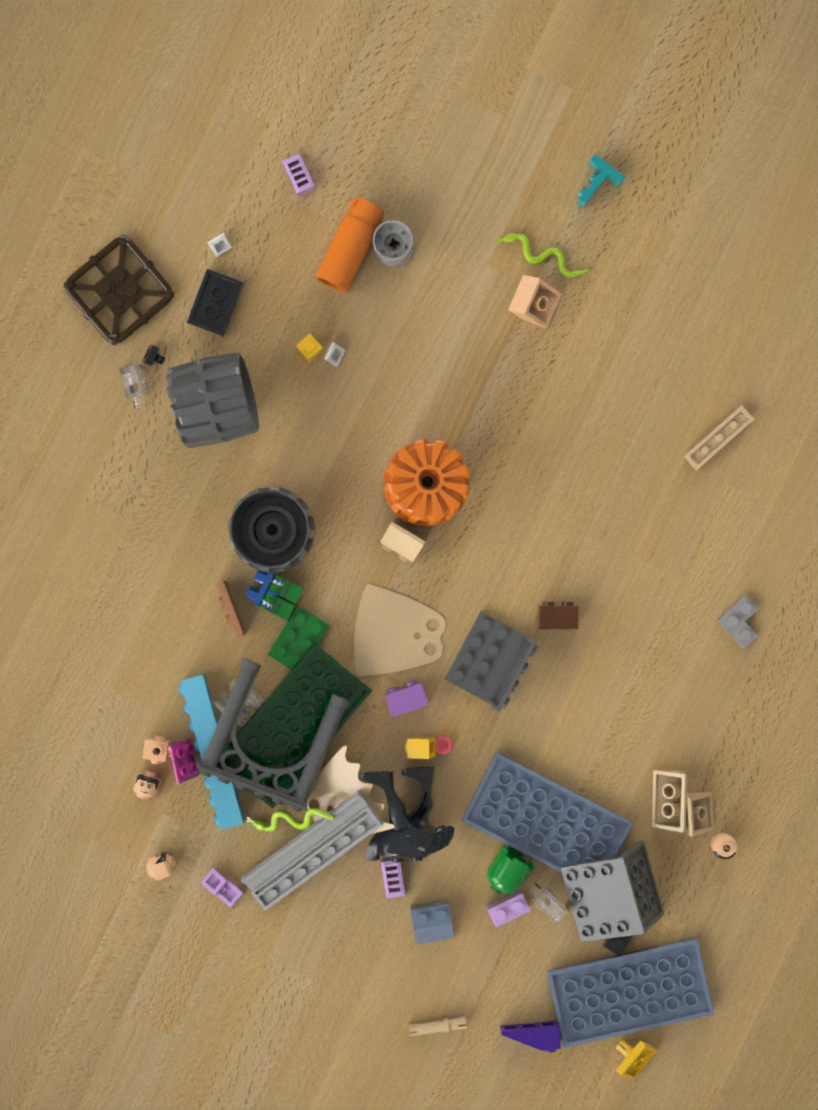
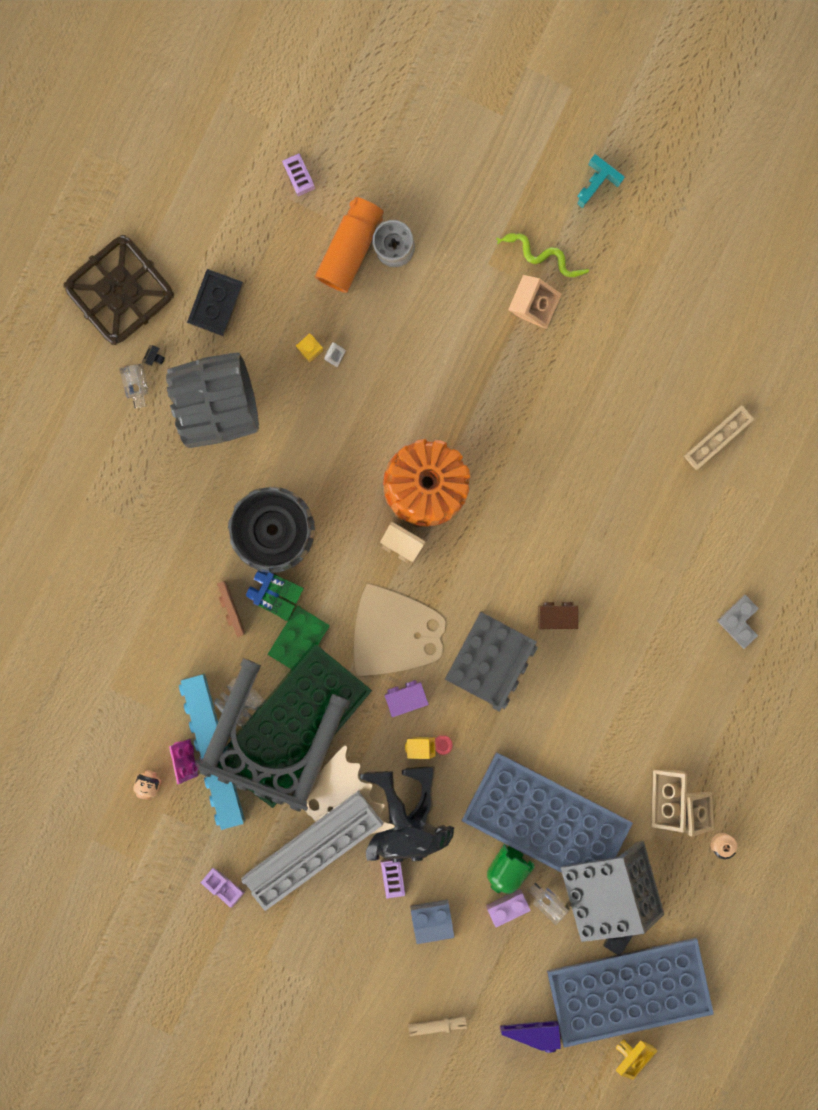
light nougat brick [142,735,171,764] -> none
light nougat head [146,852,176,880] -> none
white slope [207,232,232,257] -> none
lime animal [246,808,335,832] -> none

